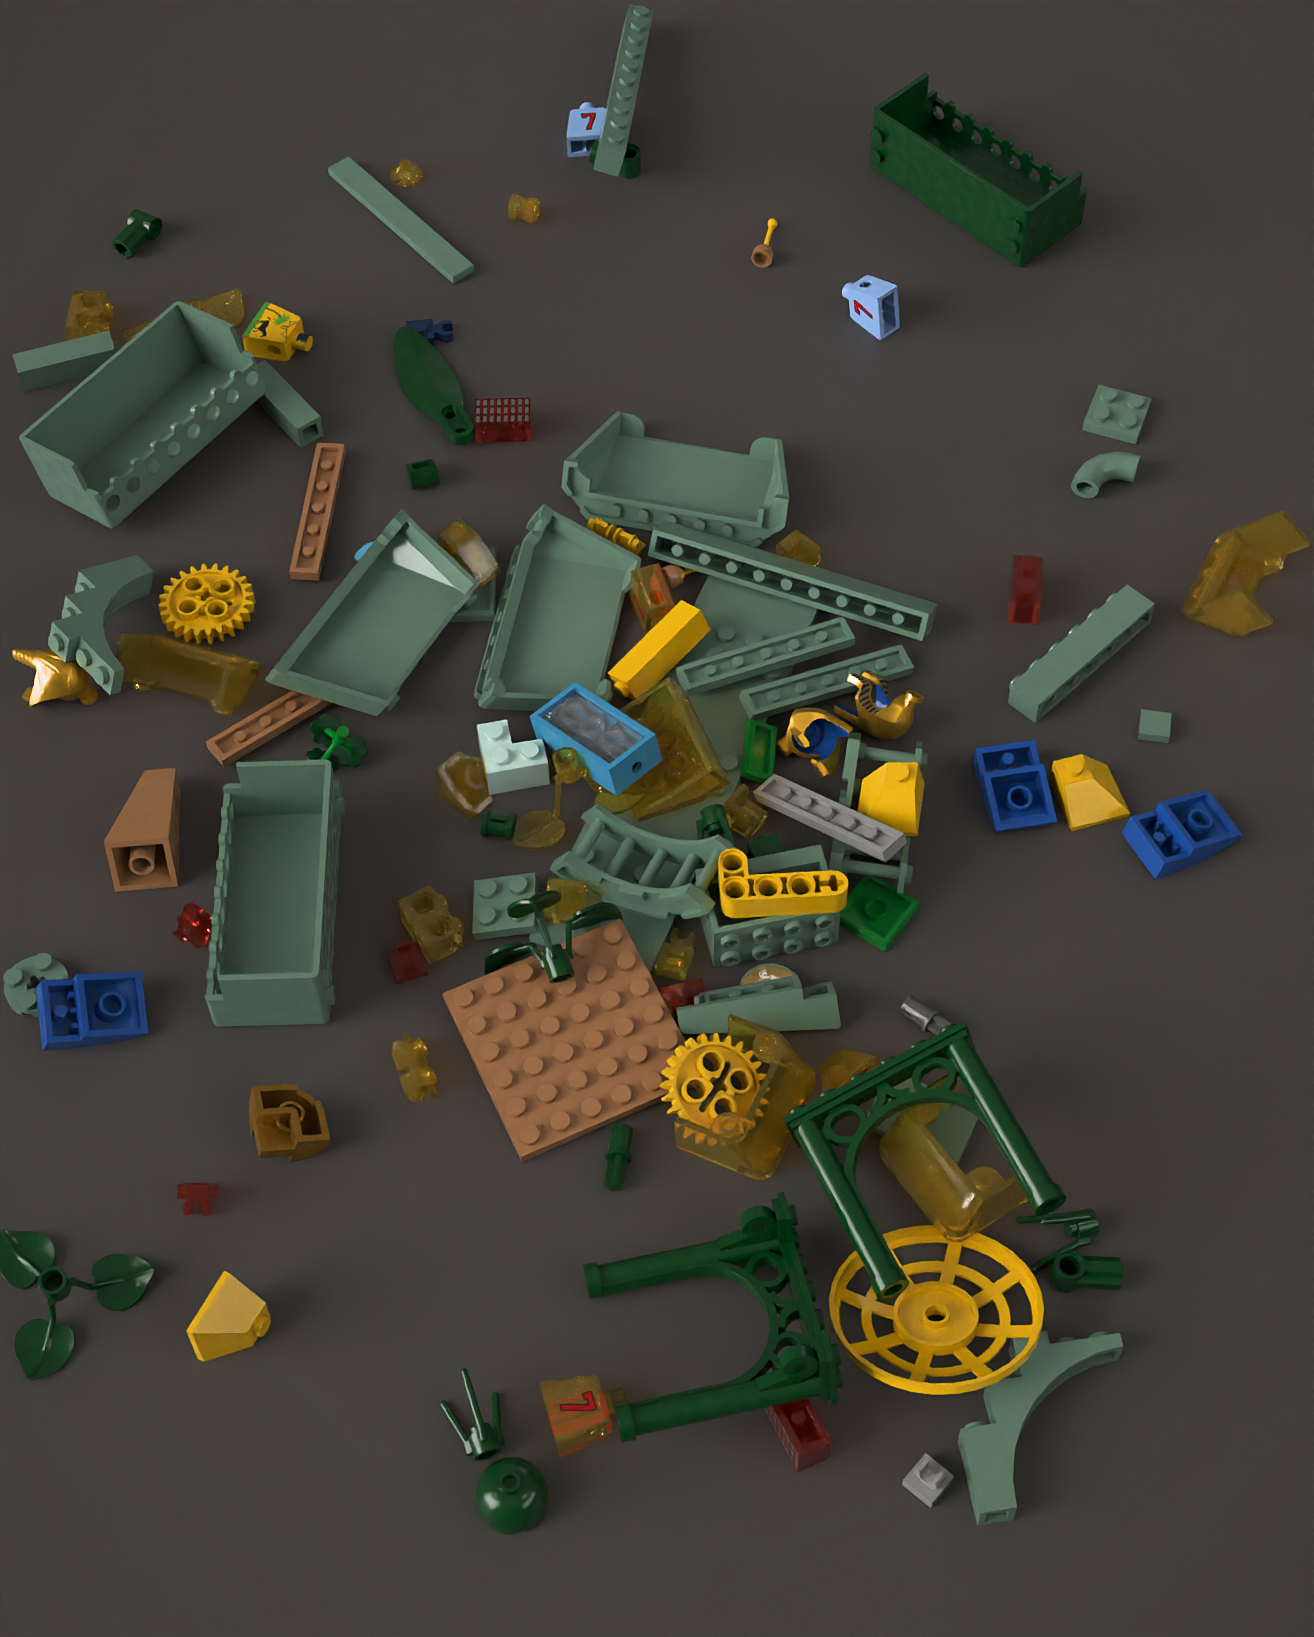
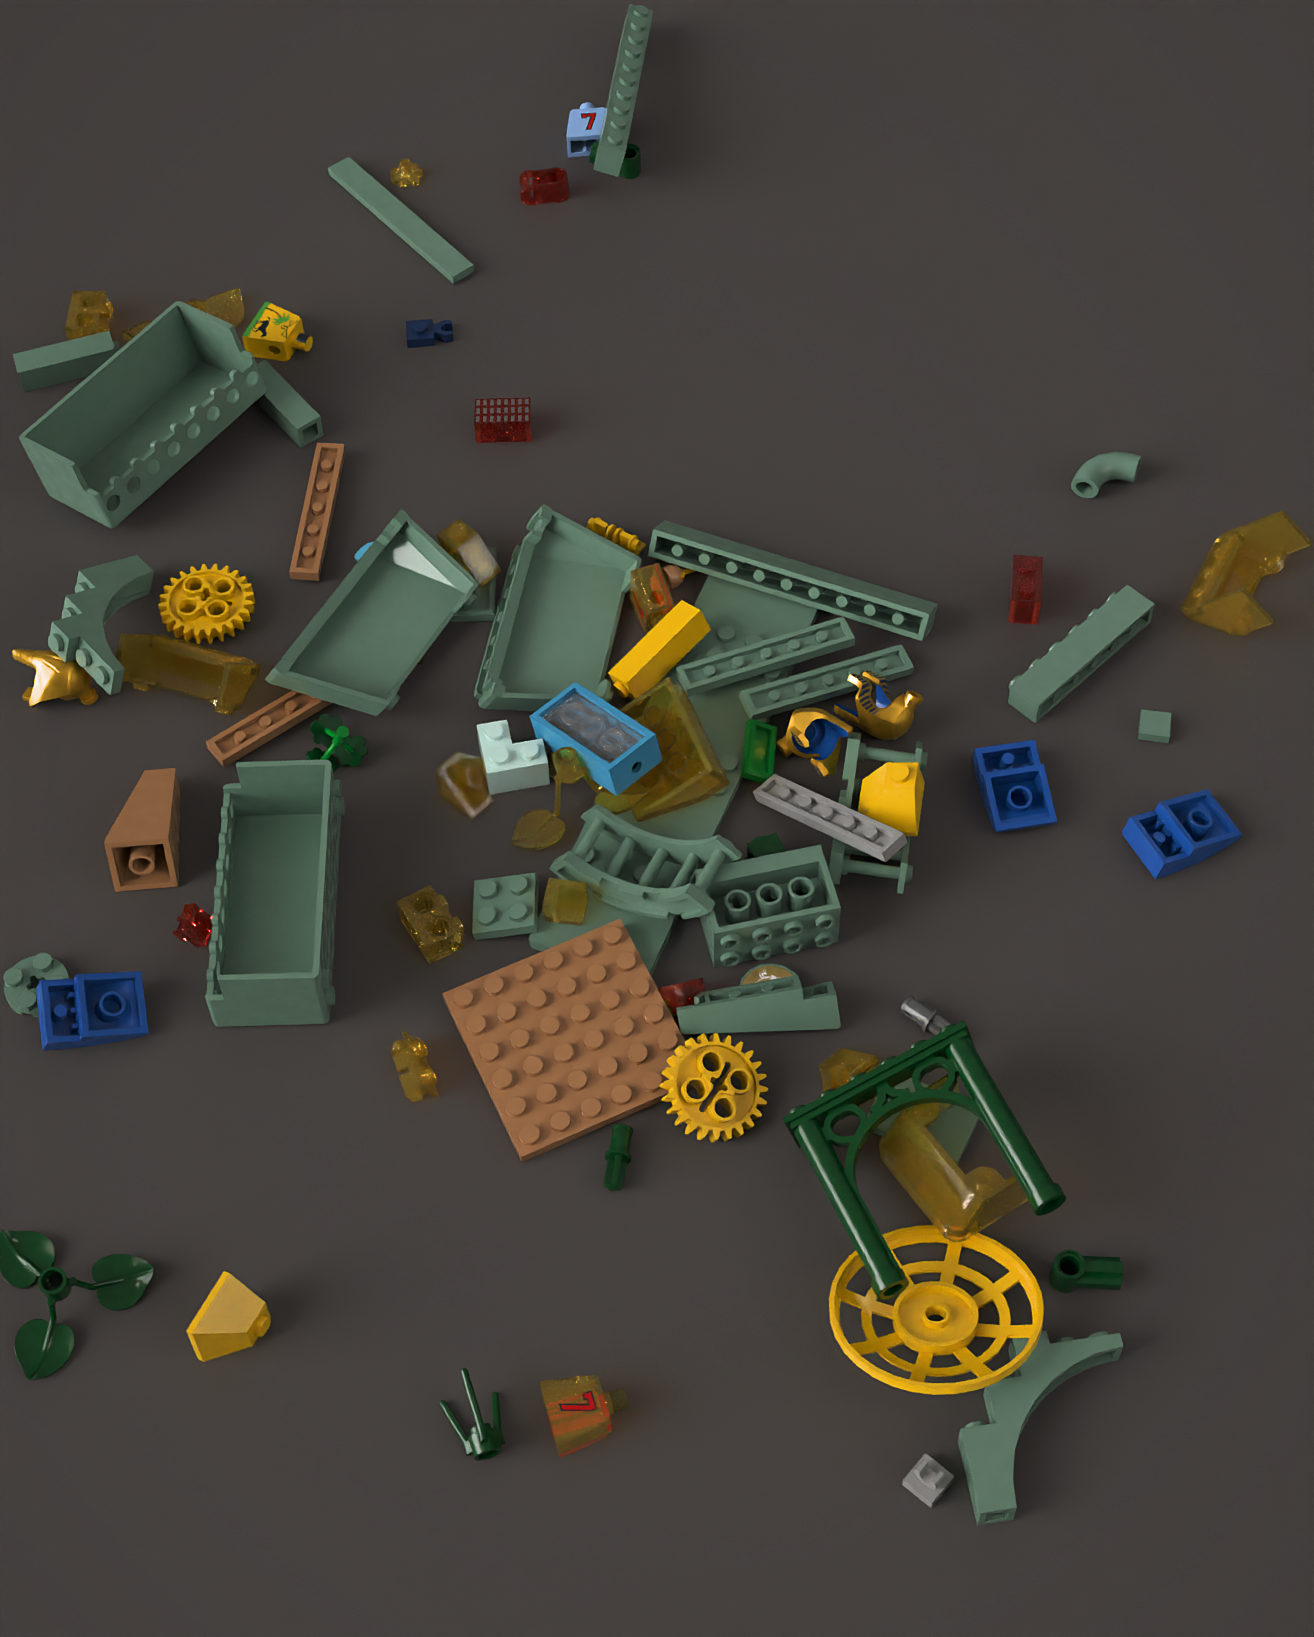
dark green piece [112,209,162,259] -> none
clear red tile [177,1182,219,1216] -> none
pearl gold brick [249,1084,330,1162] -> none
clear red tile [387,939,428,984] -> none
dark green plant [394,326,475,445] -> none
dark green brick [405,459,440,490] -> none
dark green cylinder [476,1457,549,1535] -> none
dark green bush [480,809,517,841] -> none
dark green plant [484,890,623,983] -> none
clear yellow wheel [508,193,540,224] -> none
sand green windscreen [561,411,790,548] -> none
dark green arch [583,1192,843,1443] -> none
clear yellow plate [654,928,695,981] -> none
clear yellow windscreen [675,1014,816,1180] -> none
dark green plant [695,804,738,869] -> none
yellow beam [718,848,849,918] -> none
clear yellow panel [724,784,768,839] -> none
medium nougat hinge [751,218,778,268] -> none
clear red brick [764,1399,832,1472] -> none
clear yellow panel [776,529,822,567] -> none
green tile [840,875,921,952] -> none
light blue torso [842,275,900,340] -> none
dark green container [869,73,1087,267] -> none
dark green plant [1017,1208,1099,1273] -> none
yellow slope [1049,754,1130,831] -> none
sand green plate [1082,384,1152,444] -> none
none -> clear red piece [519,167,570,205]

